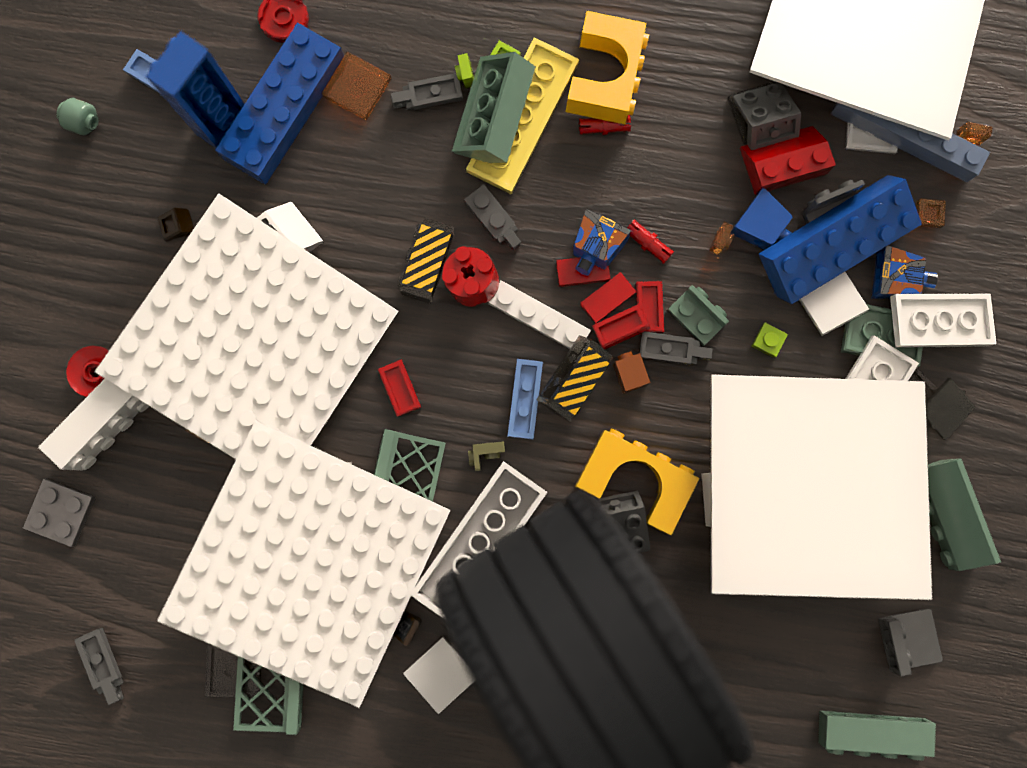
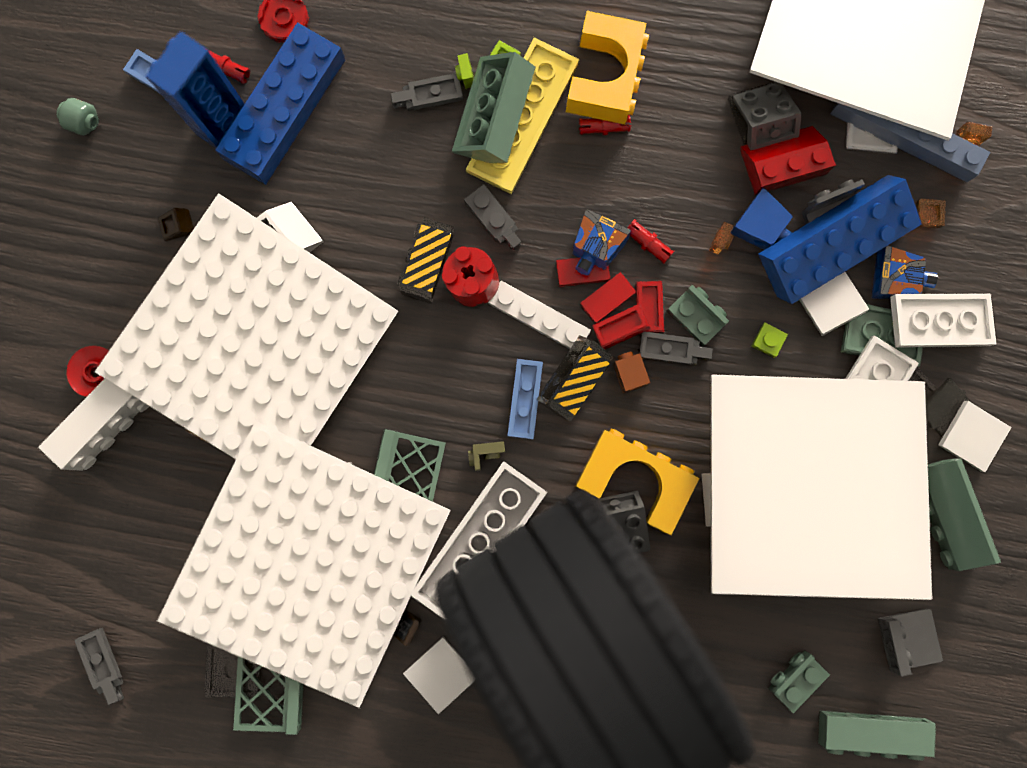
flat silver plate [23,479,96,547] -> none
clear orange tile [322,51,391,120] -> none
red tile [378,359,422,417] -> none
none -> red pin [209,51,251,84]
none -> sand green bracket [768,650,830,713]
none -> white tile [938,401,1012,472]

